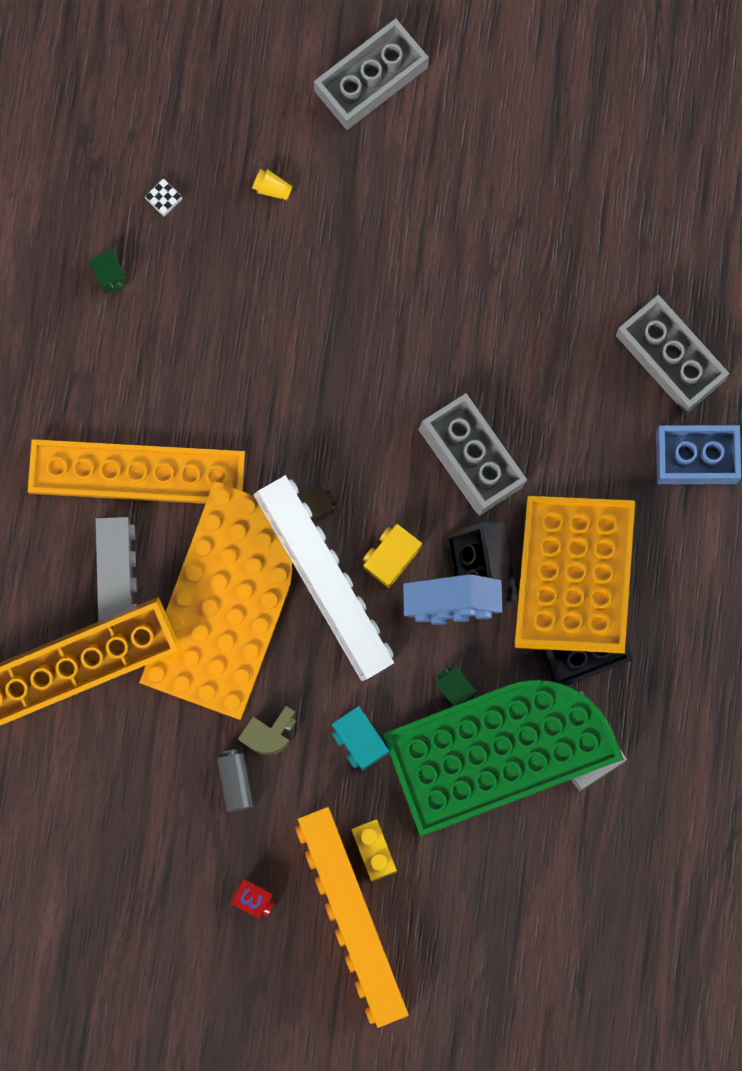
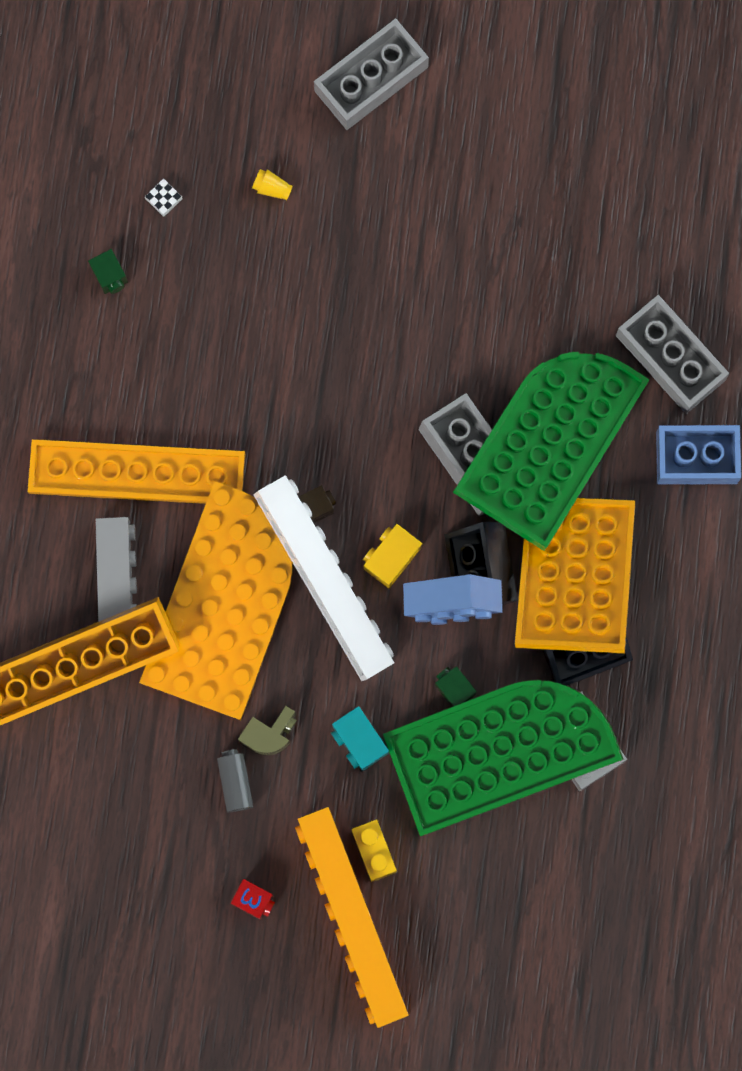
none -> green plate [453,352,649,551]

